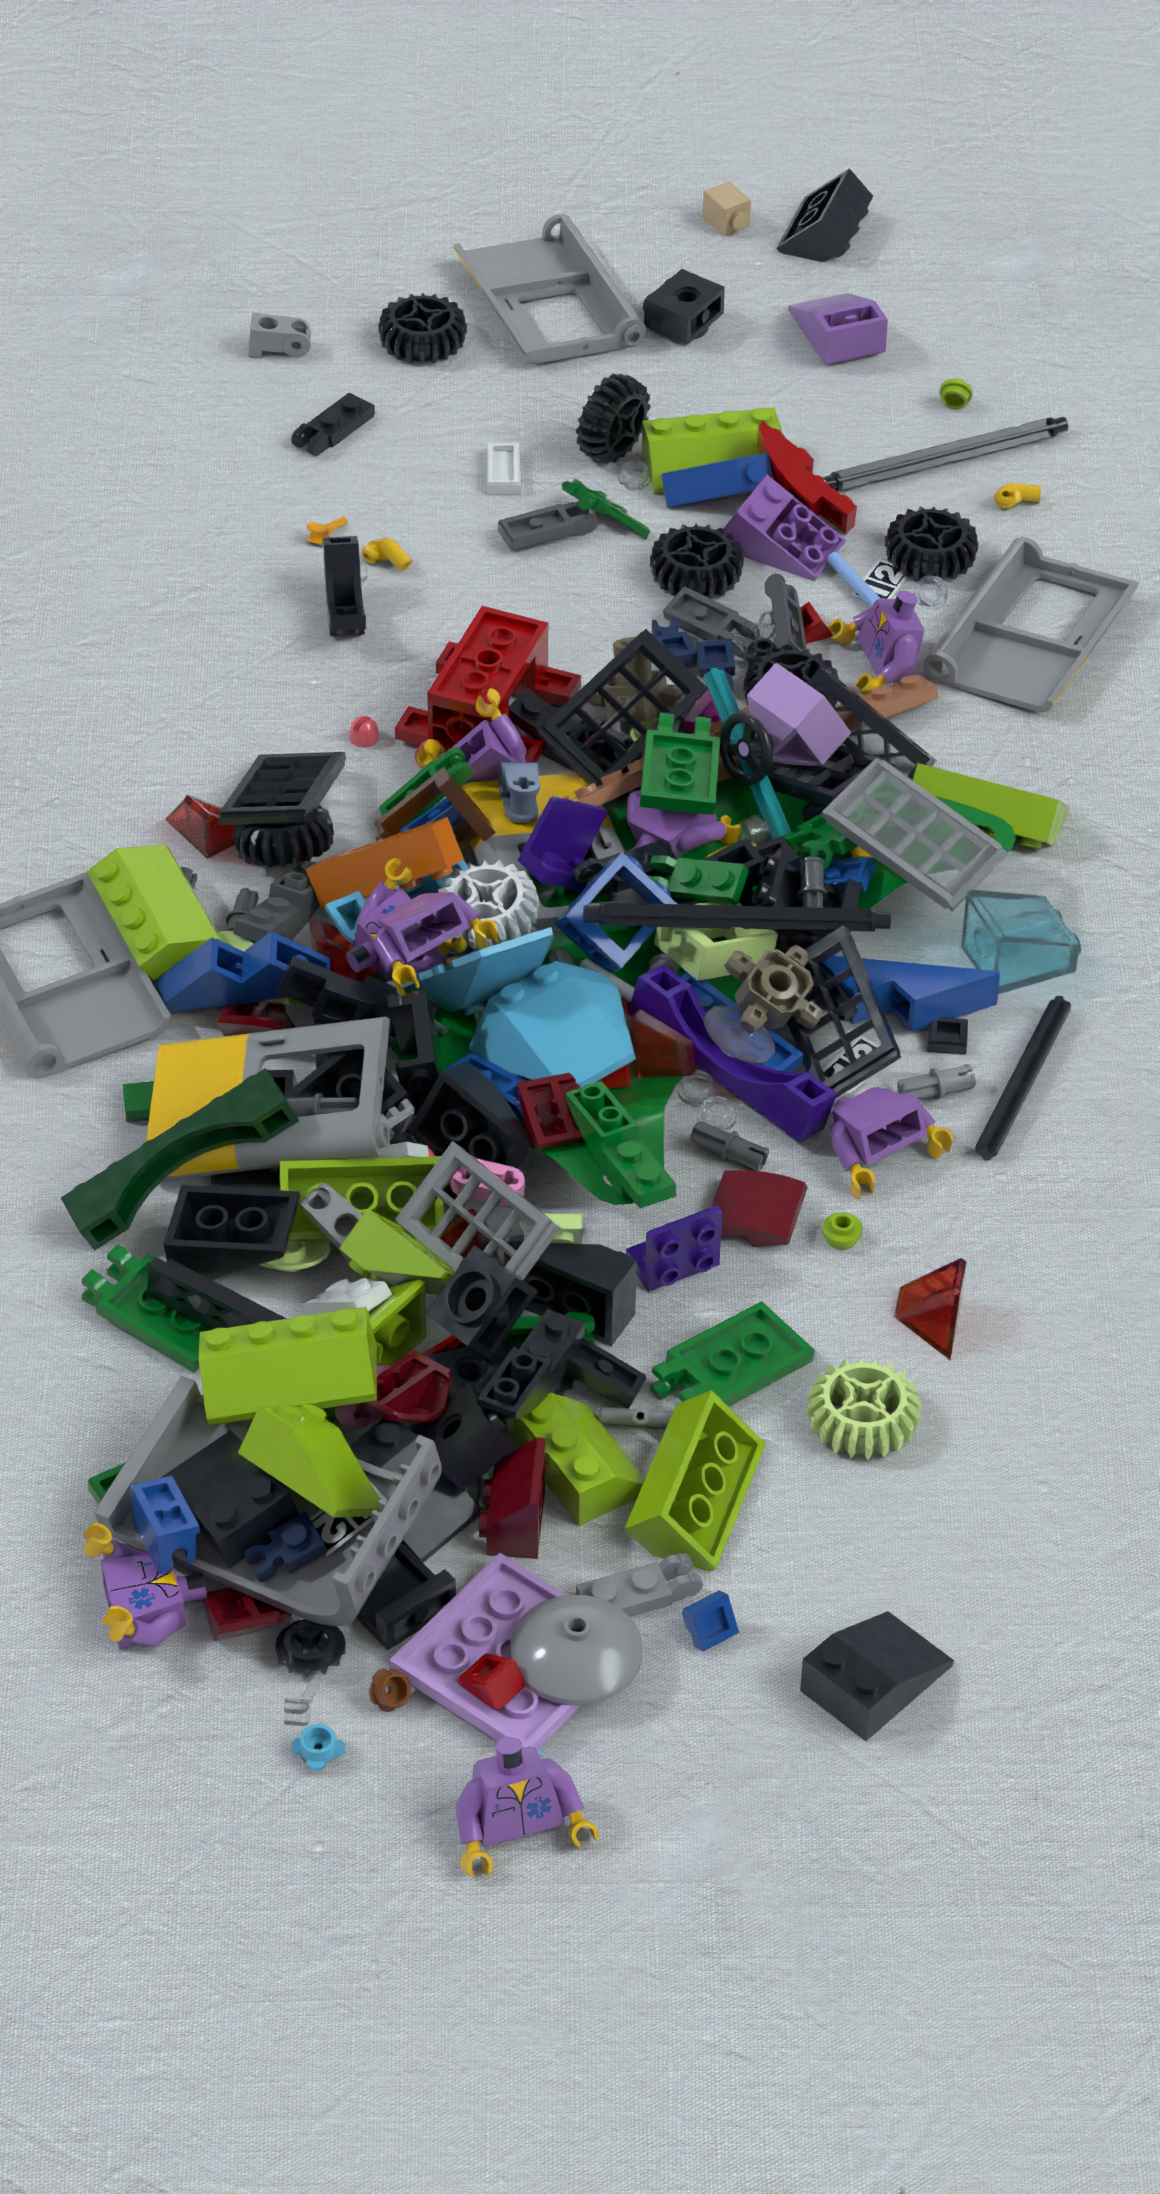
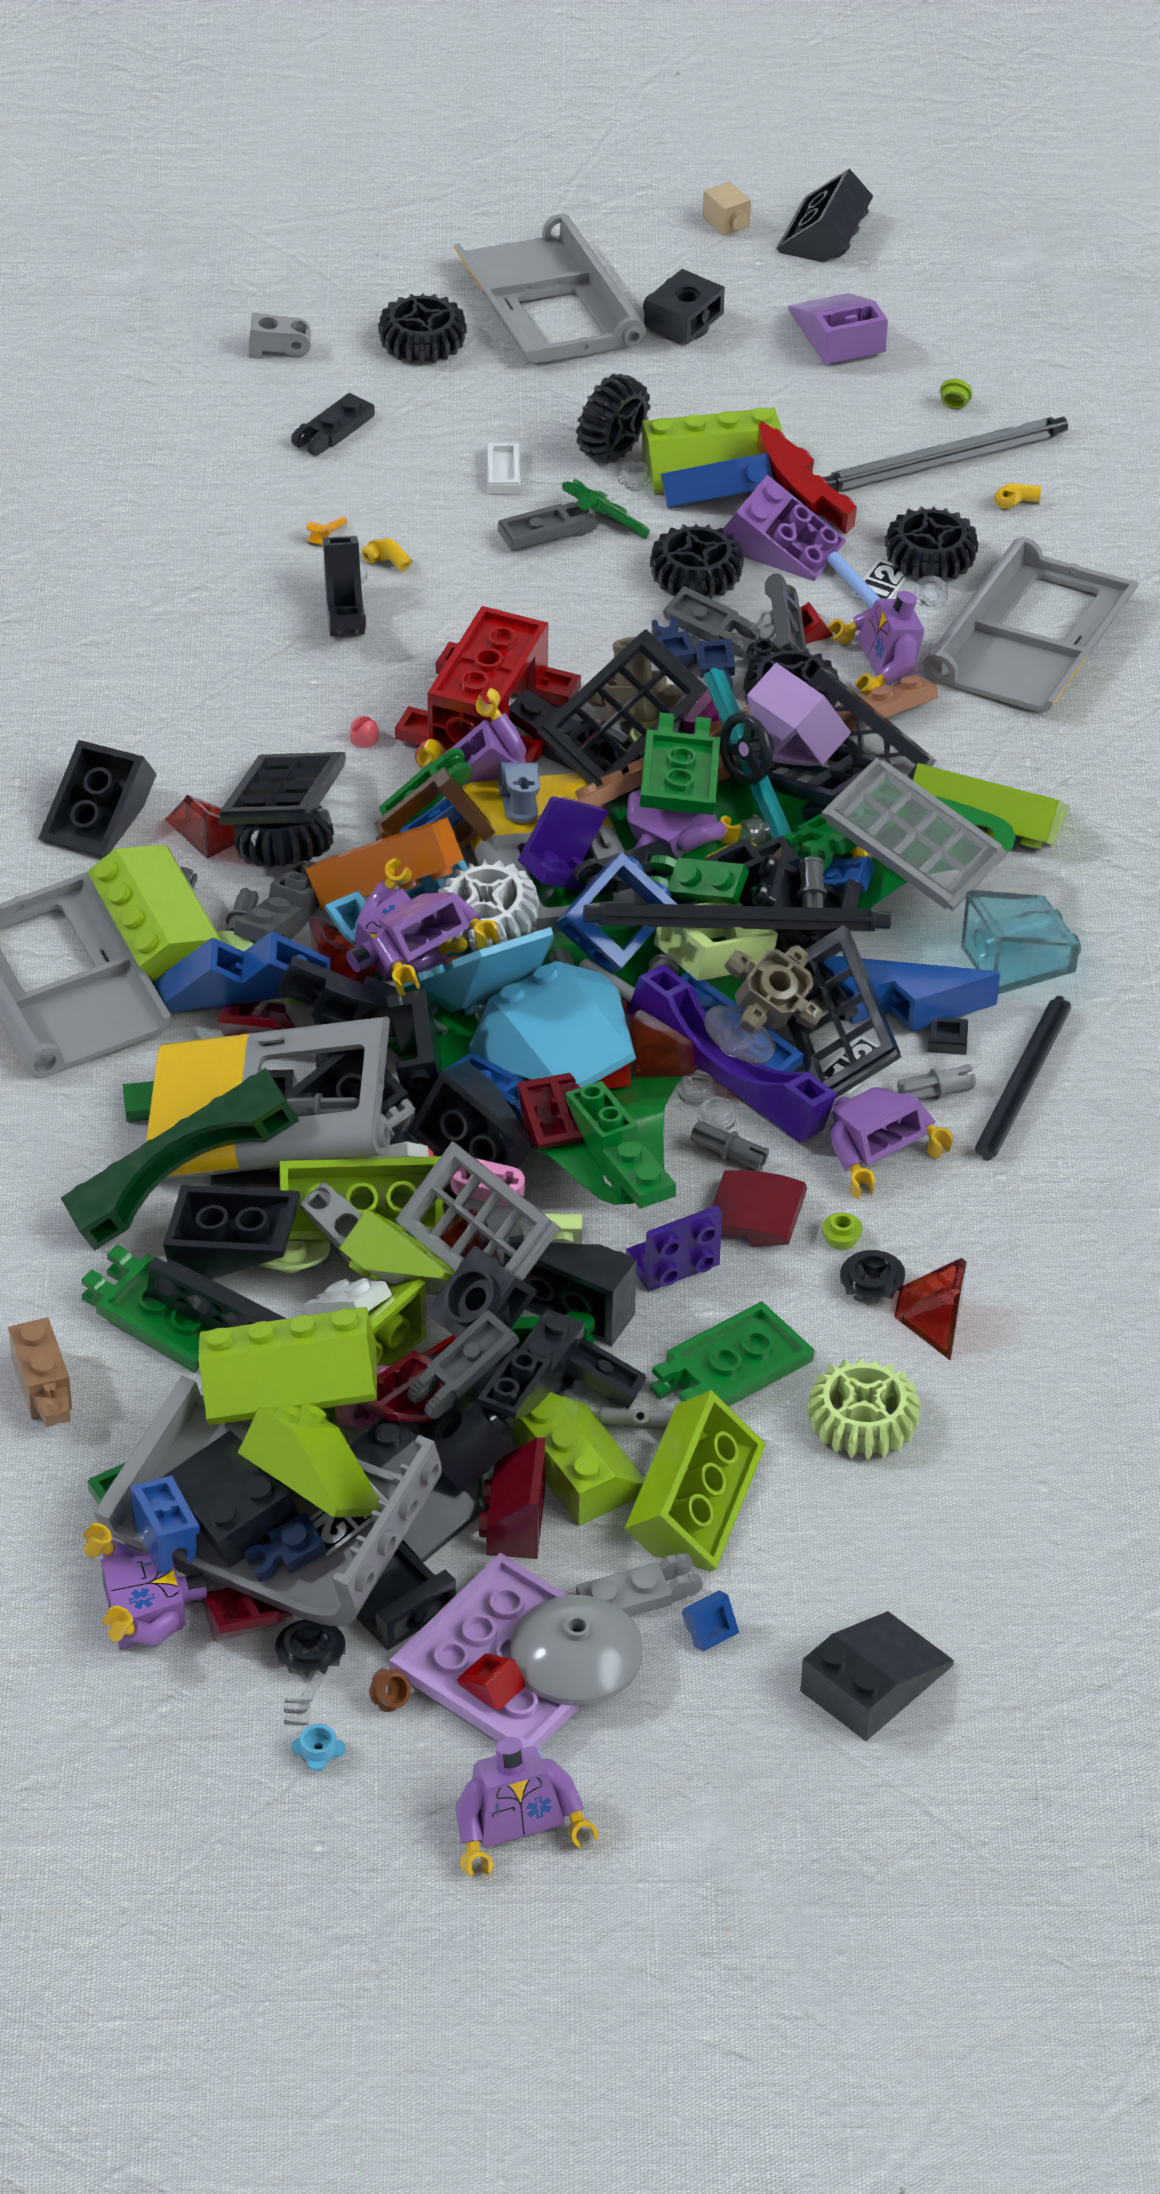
none -> medium nougat hinge [8,1317,73,1427]
none -> black slope [38,740,157,857]
none -> dark grey hinge [407,1310,520,1420]
none -> black gear [840,1250,905,1304]

